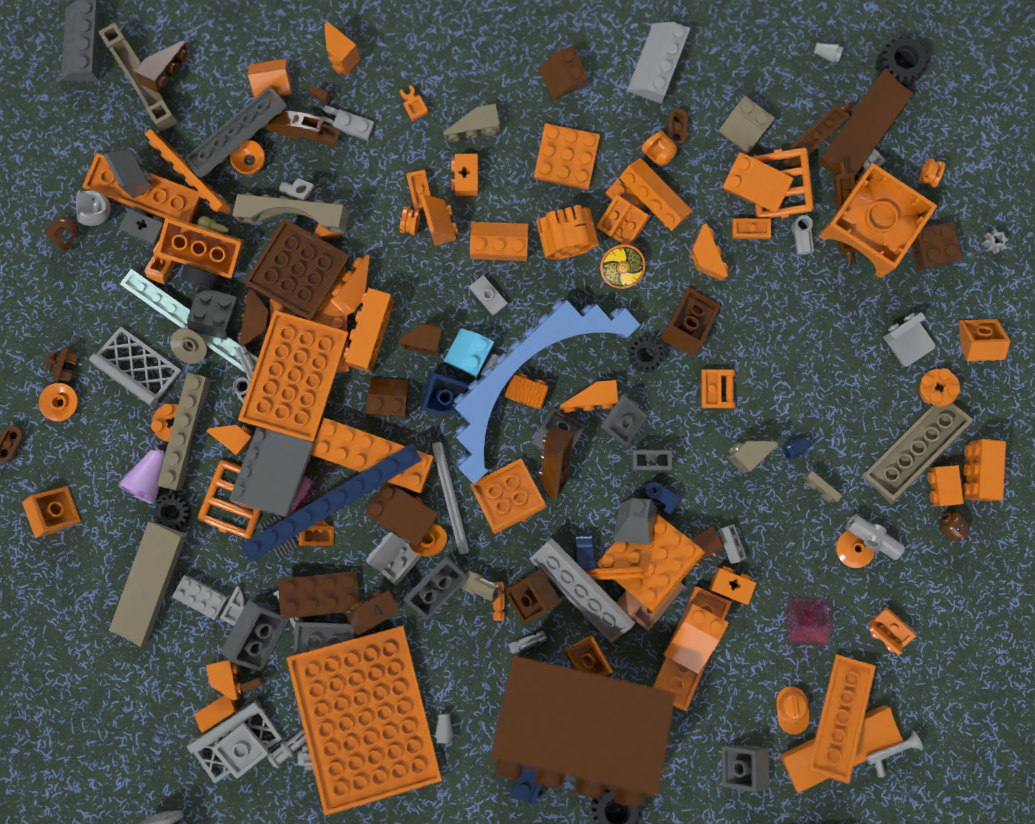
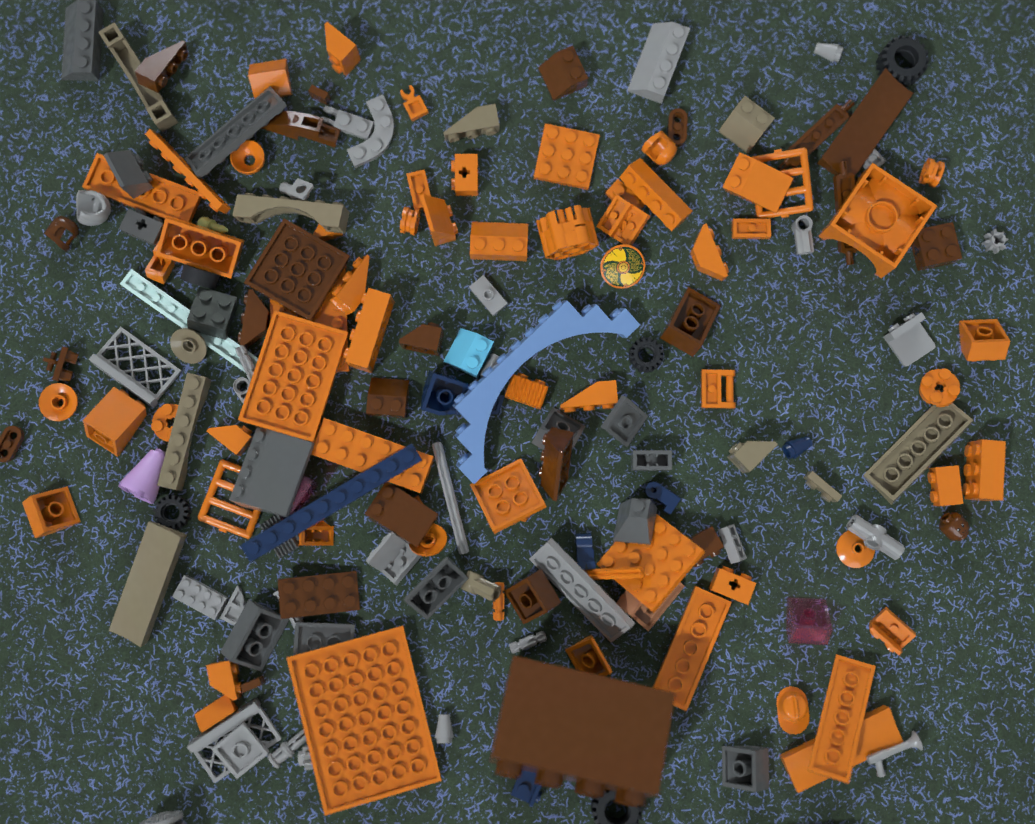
reddish brown brick [346,590,400,635] -> none
orange slope [663,603,728,674] -> none
none -> orange slope [83,387,147,457]
none -> light grey plate [347,94,394,168]

